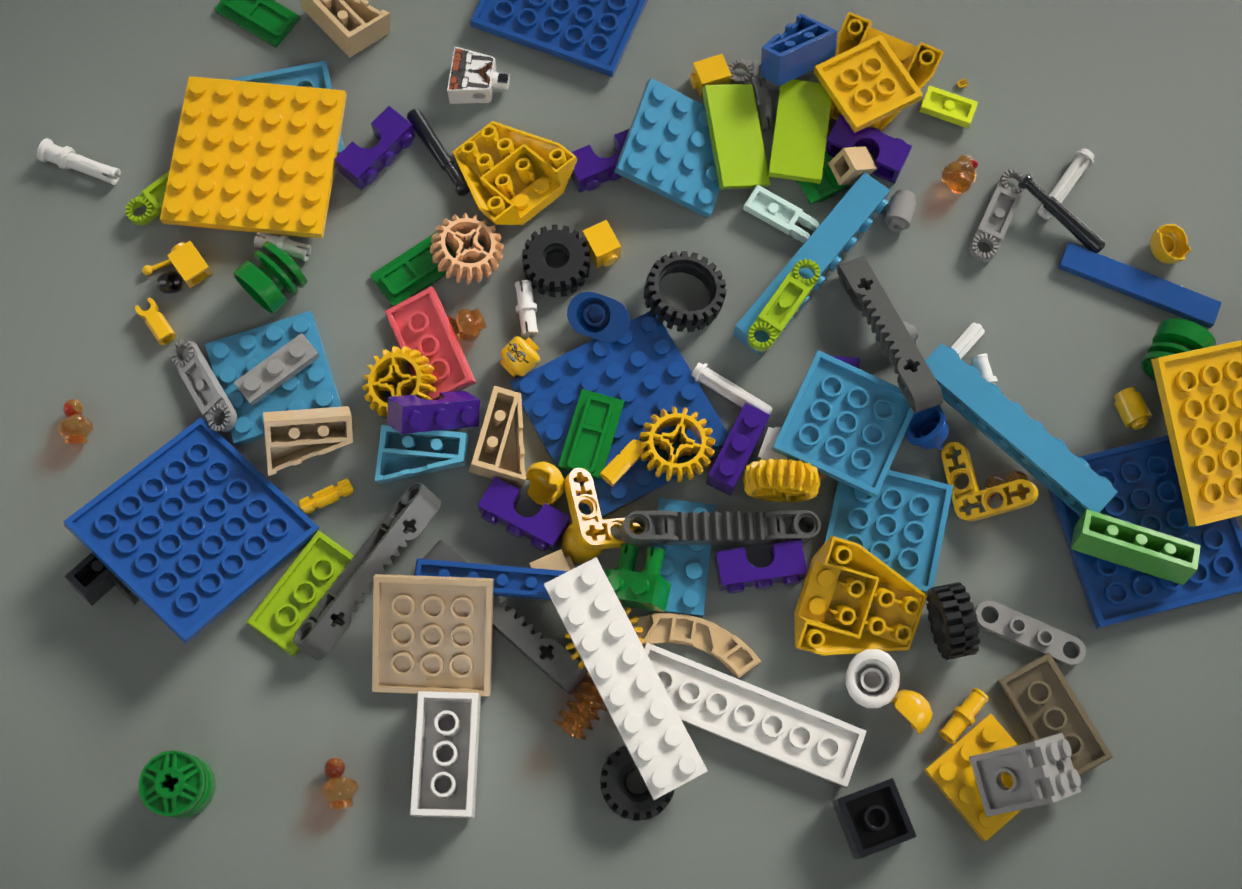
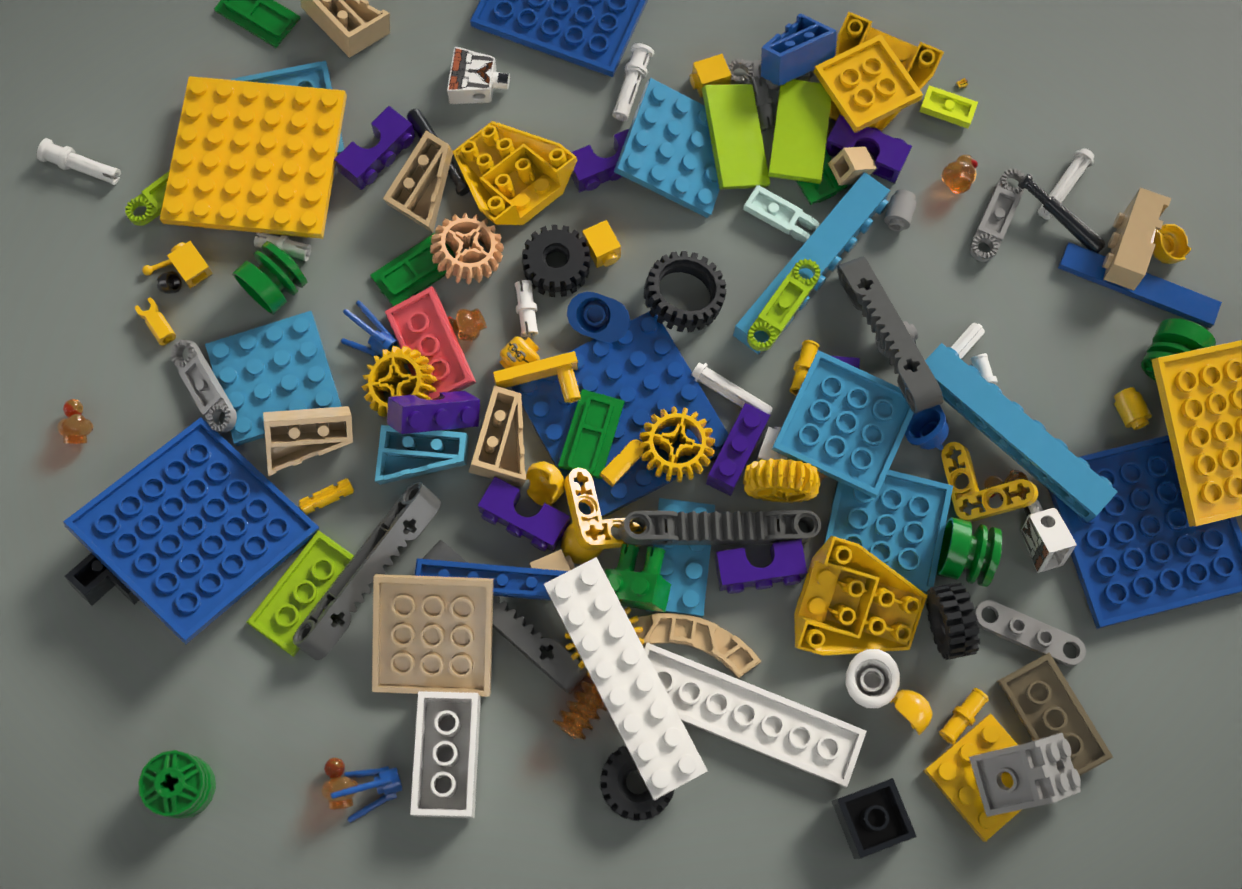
light grey plate [233,333,320,406] -> none
bright green brick [1070,509,1201,585] -> none
none -> blue plant [330,766,403,822]
none -> blue plant [341,301,397,357]
none -> tan wedge [383,131,453,233]
none -> yellow piece [493,351,581,403]
none -> white pin [612,43,654,121]
none -> yellow pin [789,340,819,396]
none -> green wheel [937,517,1002,587]
none -> white torso [1021,500,1077,573]
none -> tan wedge [1102,187,1171,290]

